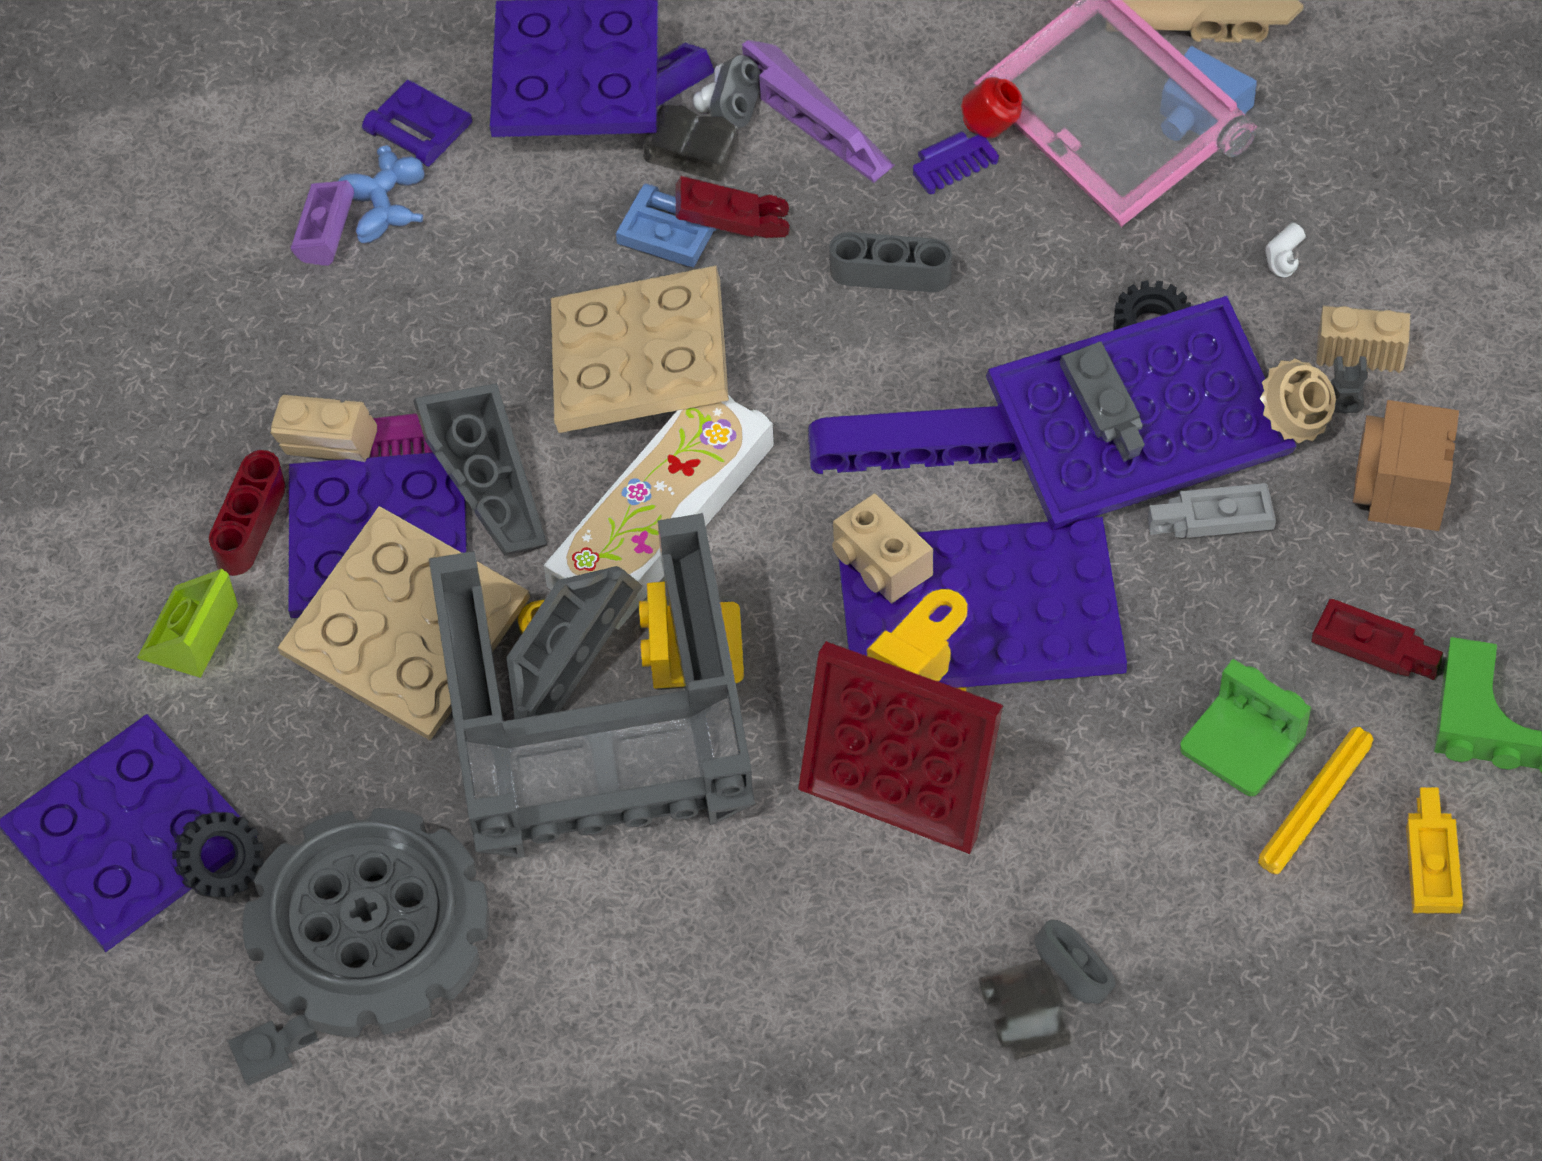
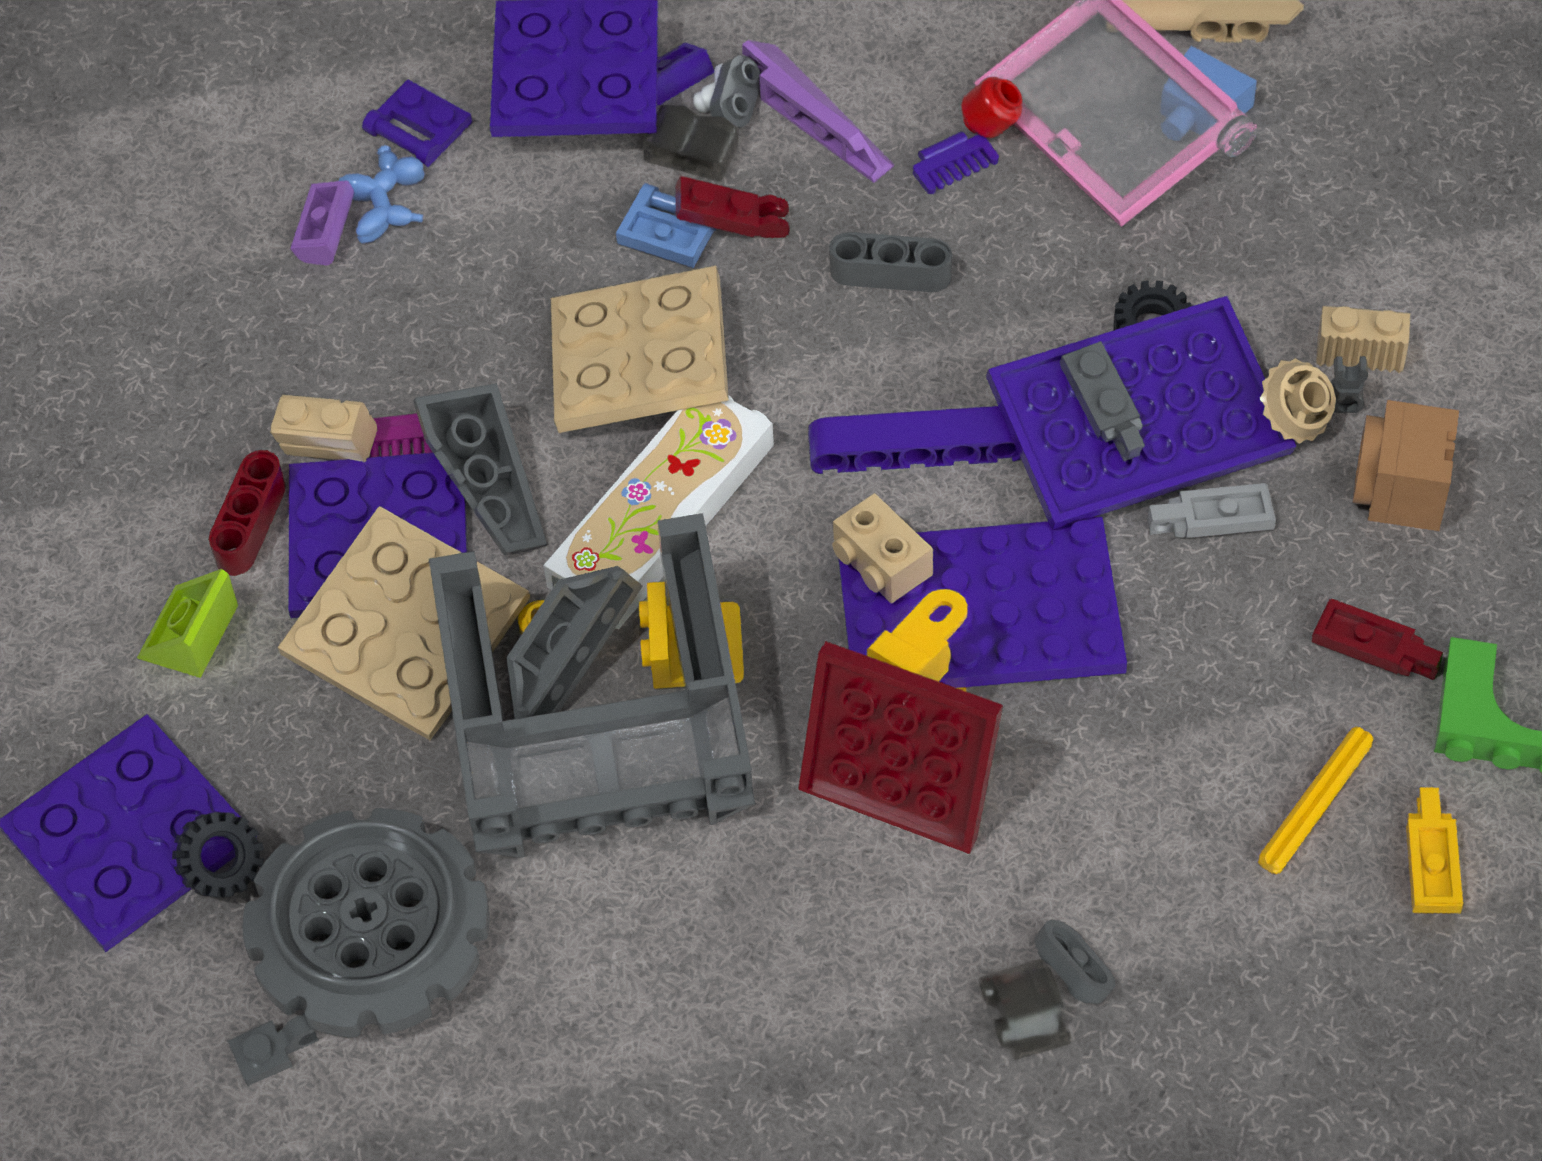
bright green bracket [1180,659,1311,796] -> none
white arm [1265,223,1305,277] -> none

